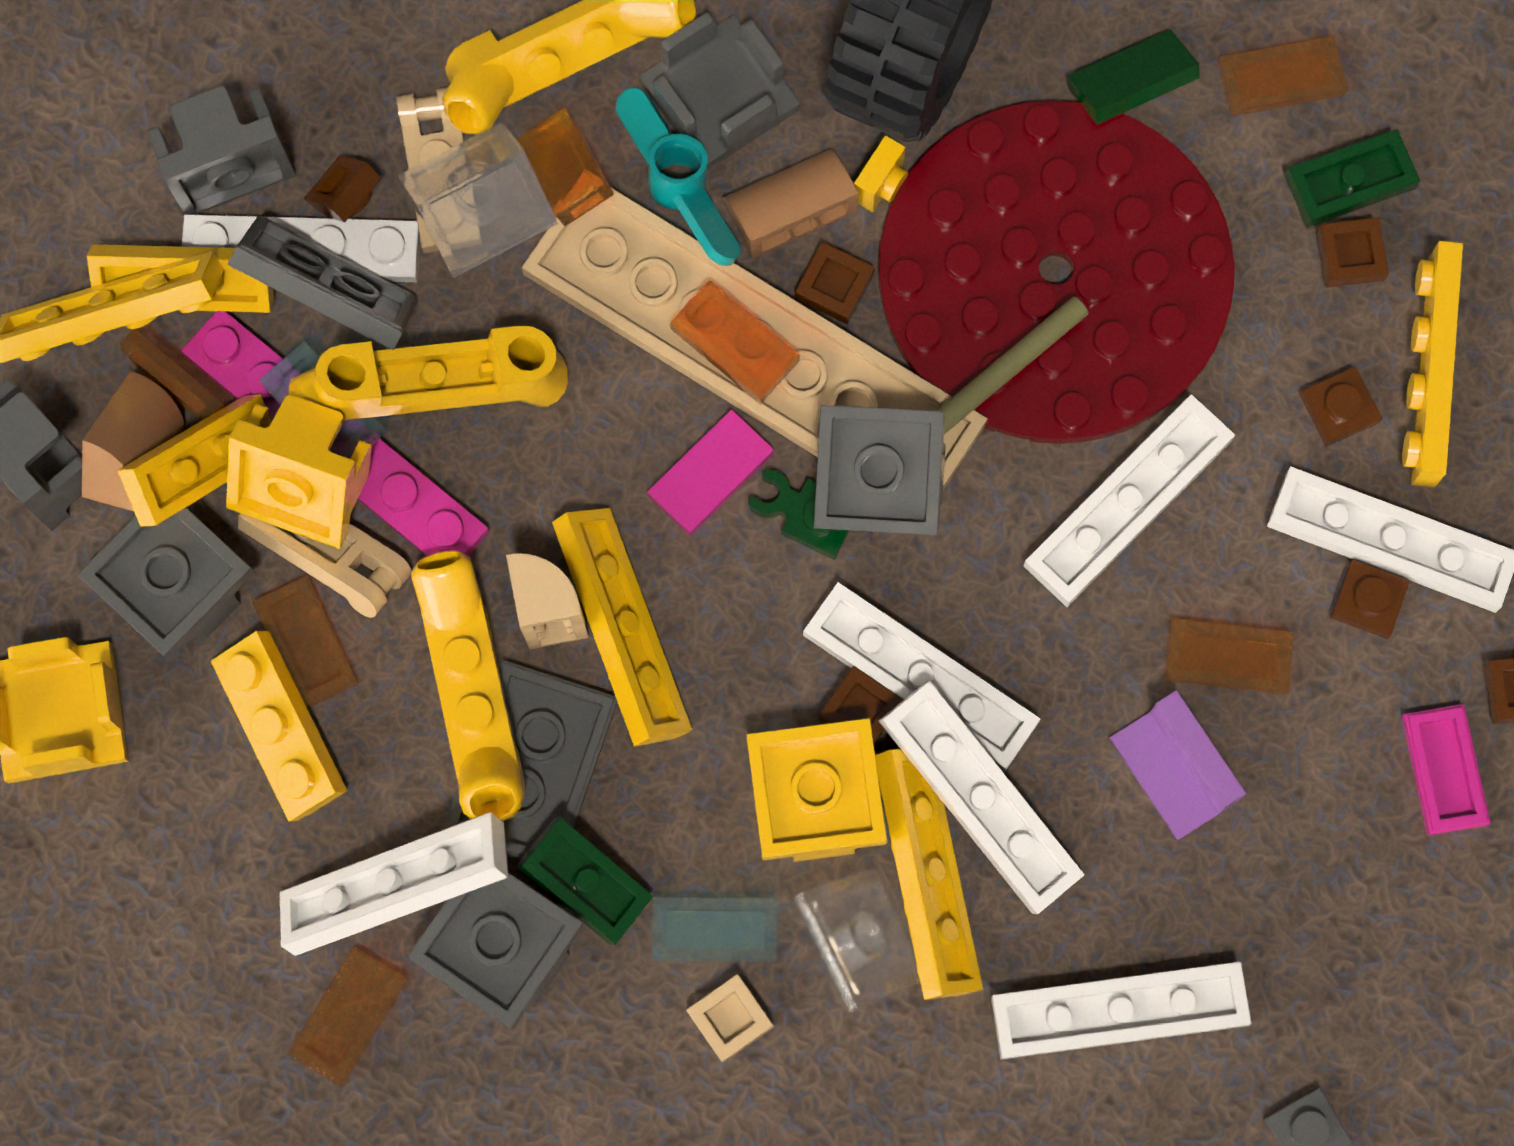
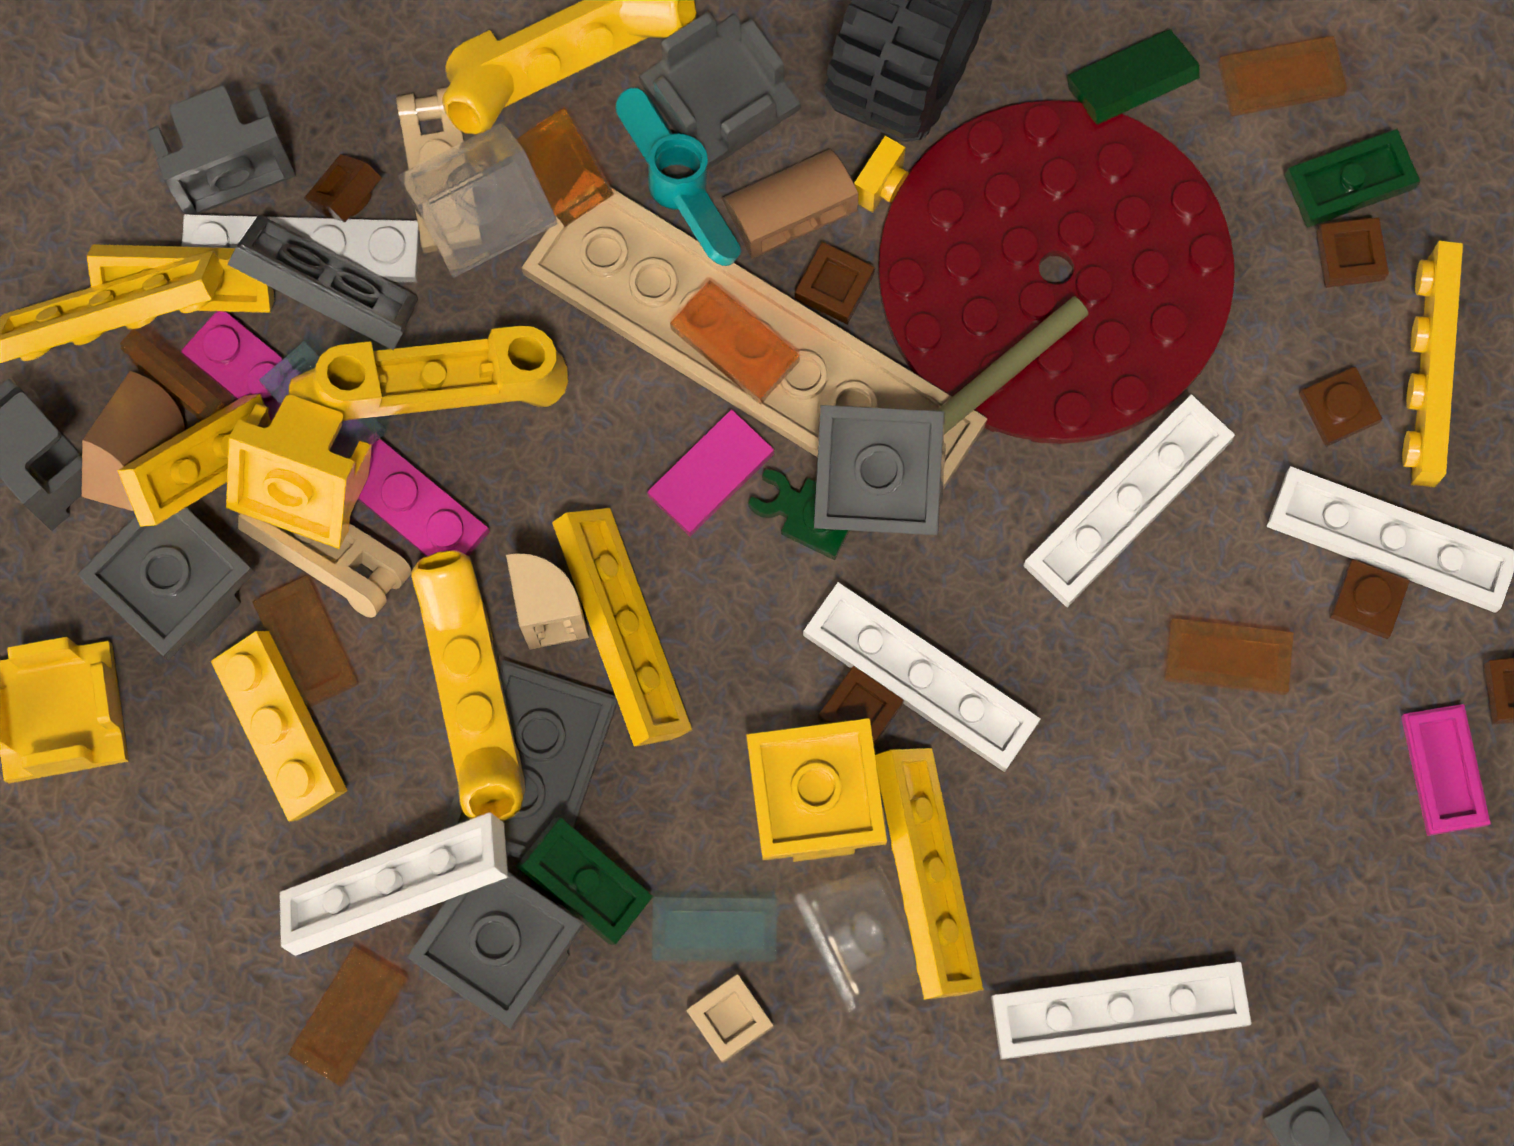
white plate [878,681,1085,914] -> none
medium lavender panel [1109,690,1246,841] -> none

